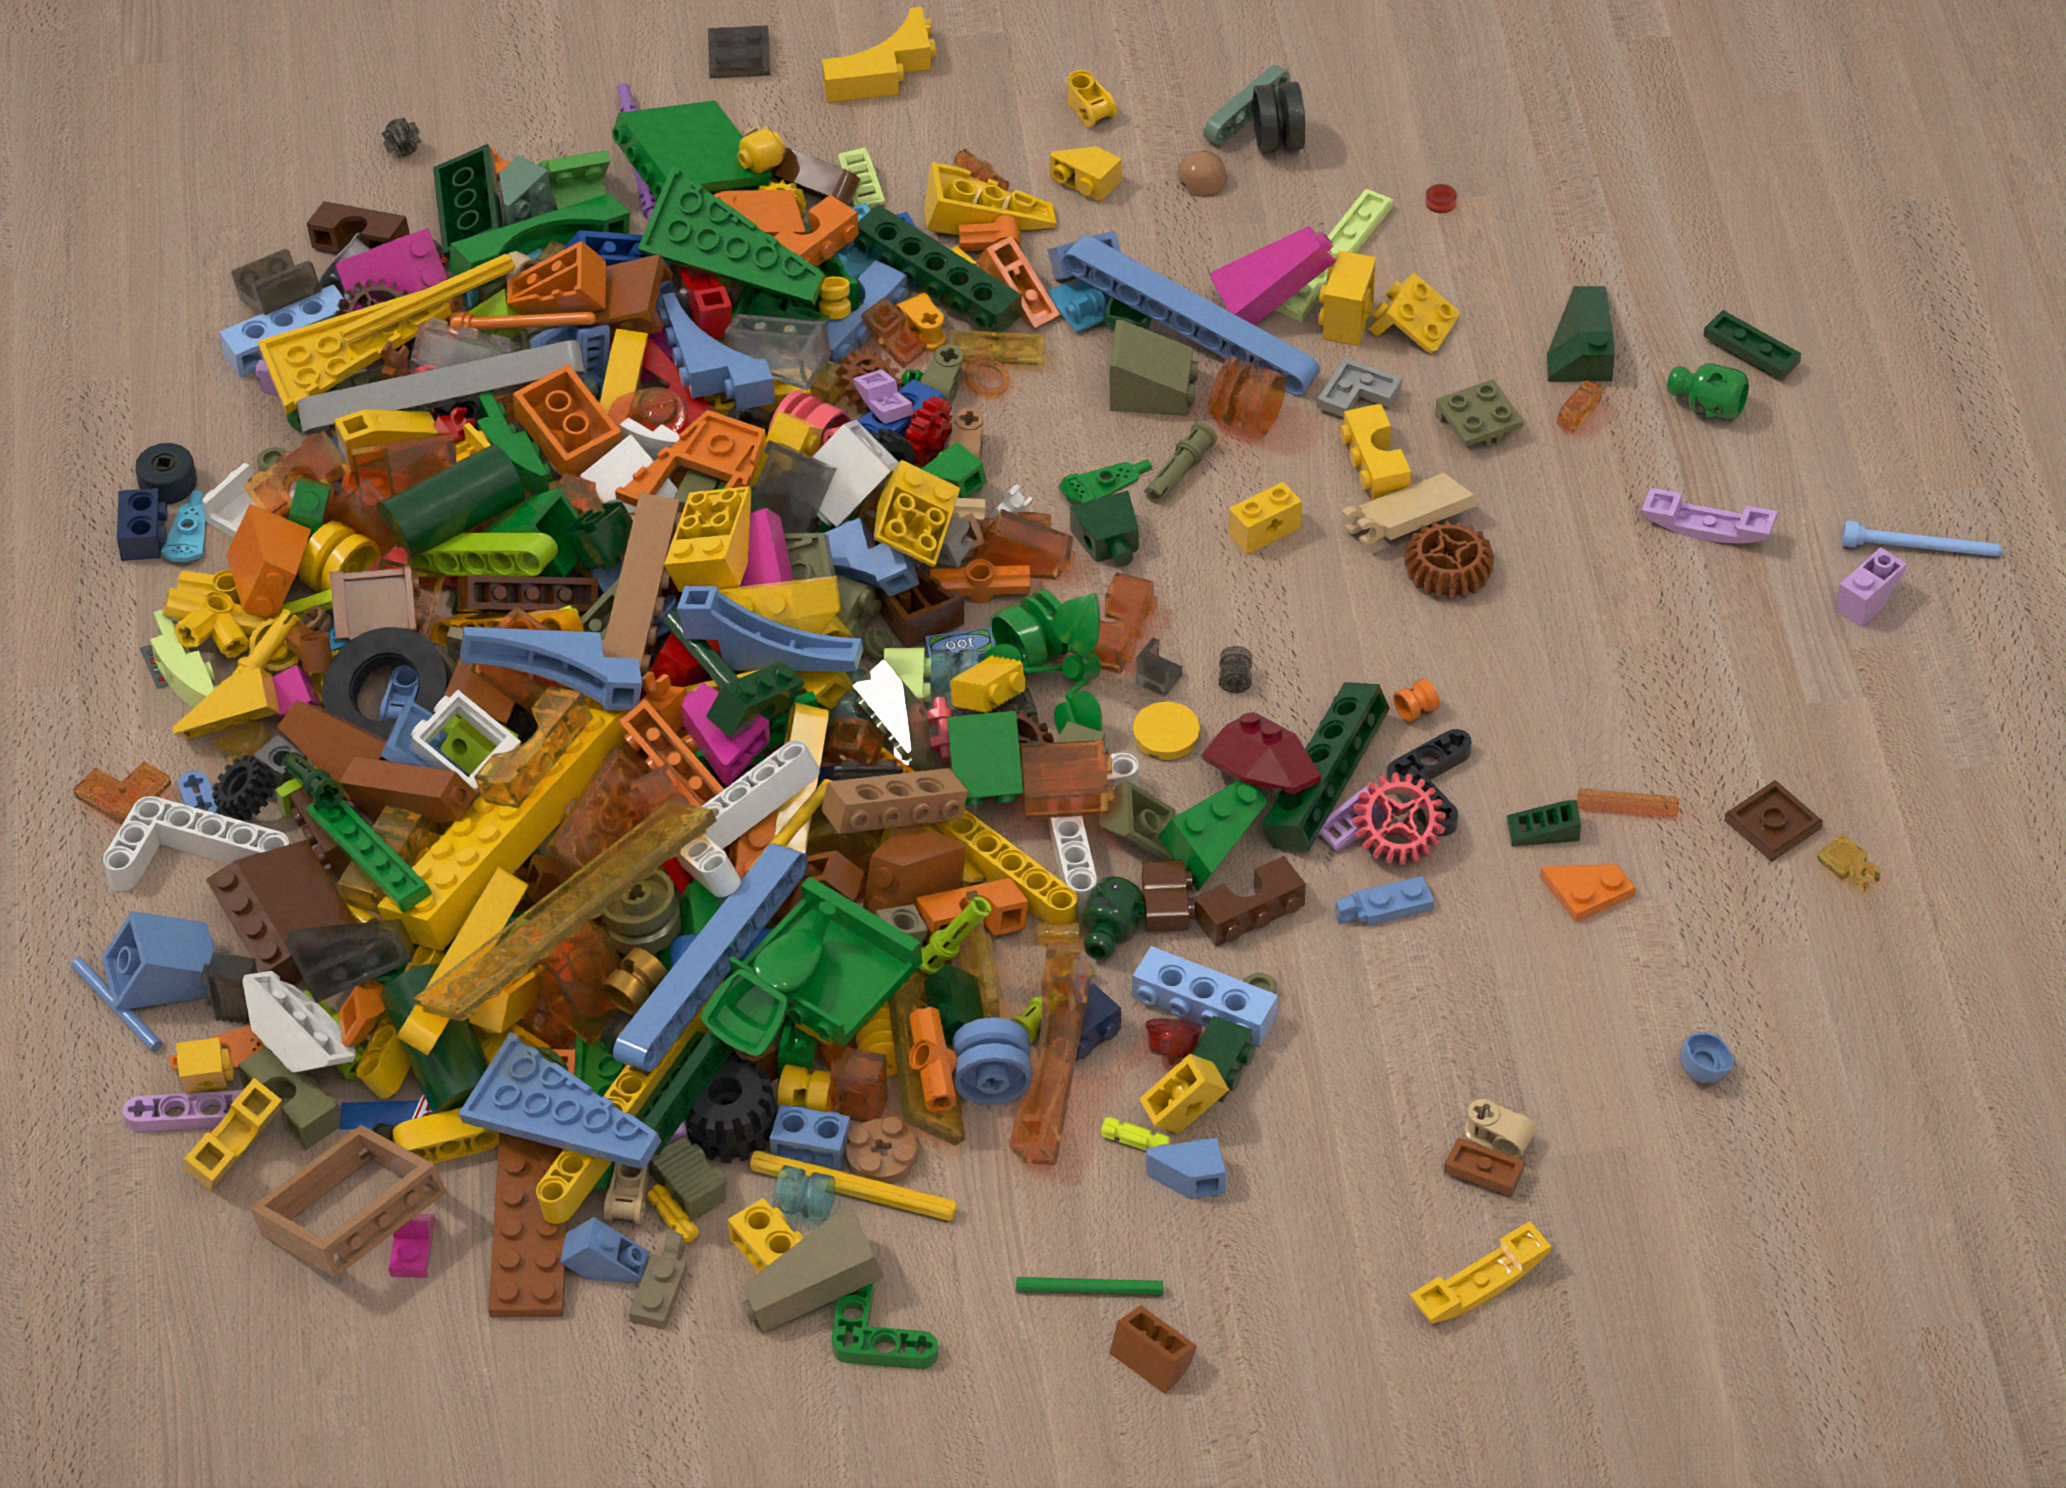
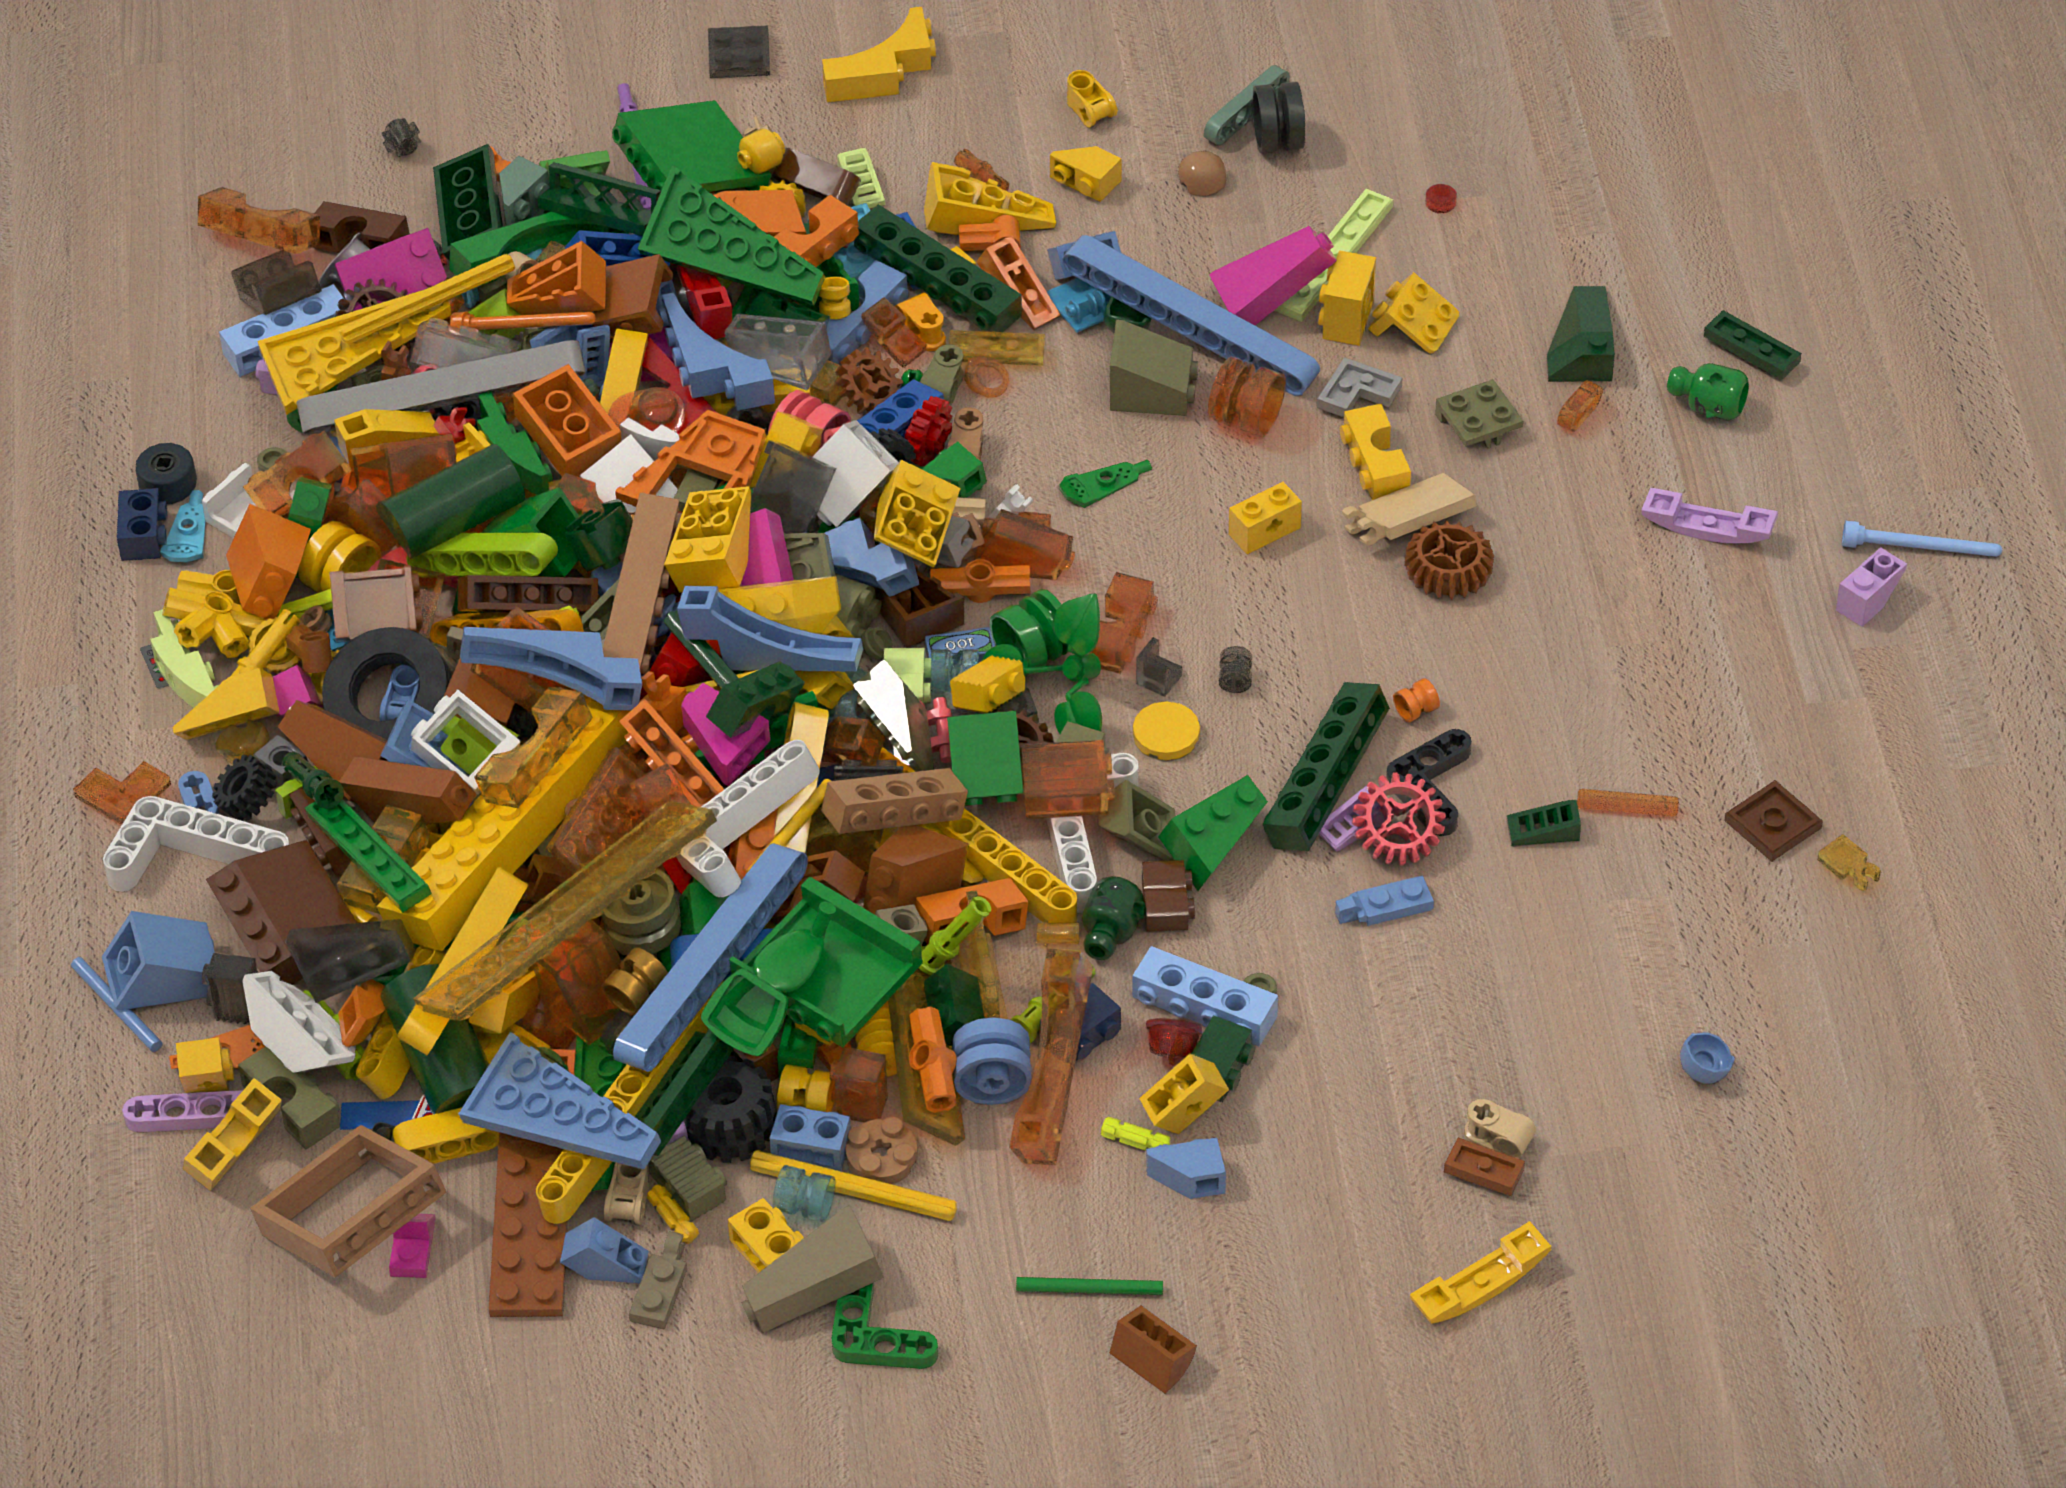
lavender slope [853,369,913,424] -> none
dark green torso [1070,490,1139,567] -> none
olive pin [1144,422,1217,504] -> none
reddish brown arch [1195,856,1306,947] -> none
dark red wedge [1202,712,1321,794] -> none
orange wing [1540,864,1636,922] -> none
none -> clear orange arch [198,187,320,254]
none -> dark green fence [538,162,661,236]

